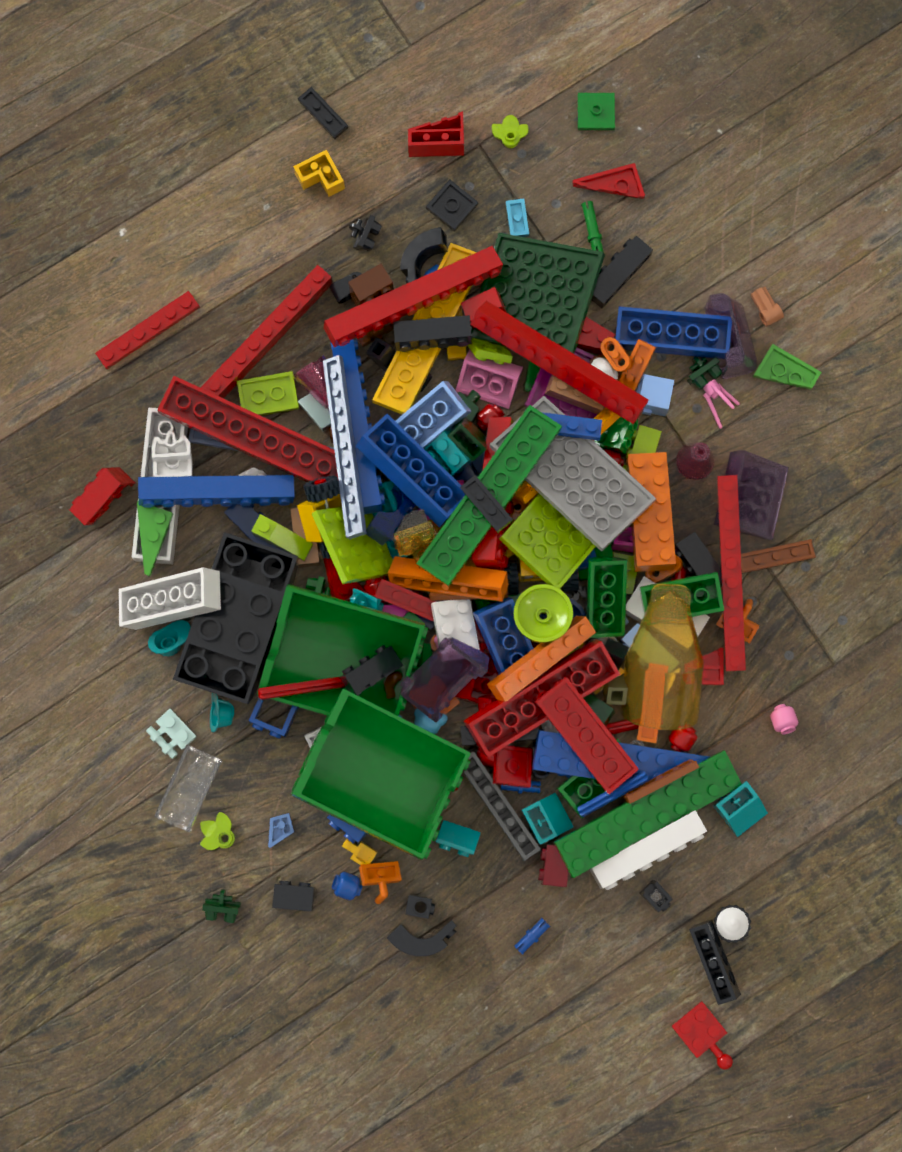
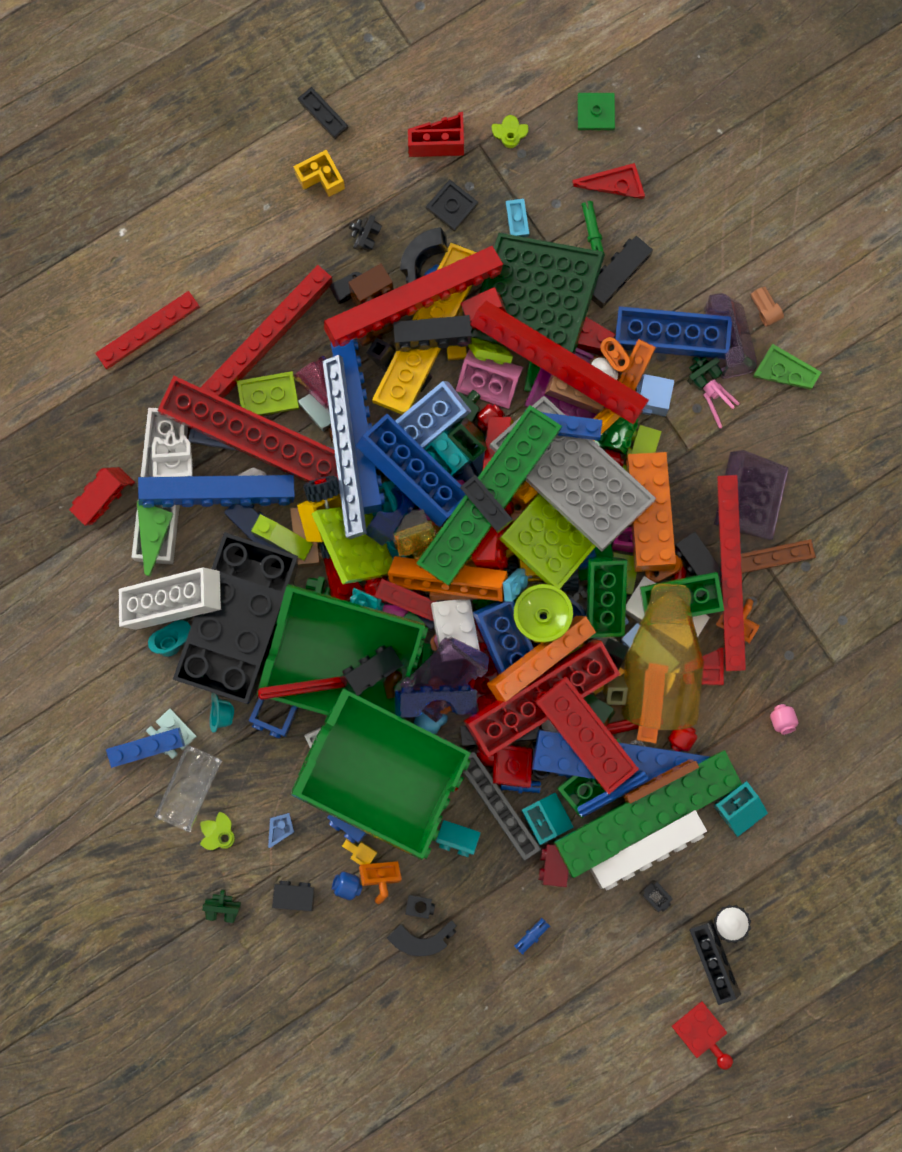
clear pink cone [676,442,714,480] -> none
none -> blue plate [106,727,185,768]
none -> clear blue arch [395,684,477,717]
none -> medium azure plate [503,568,528,602]

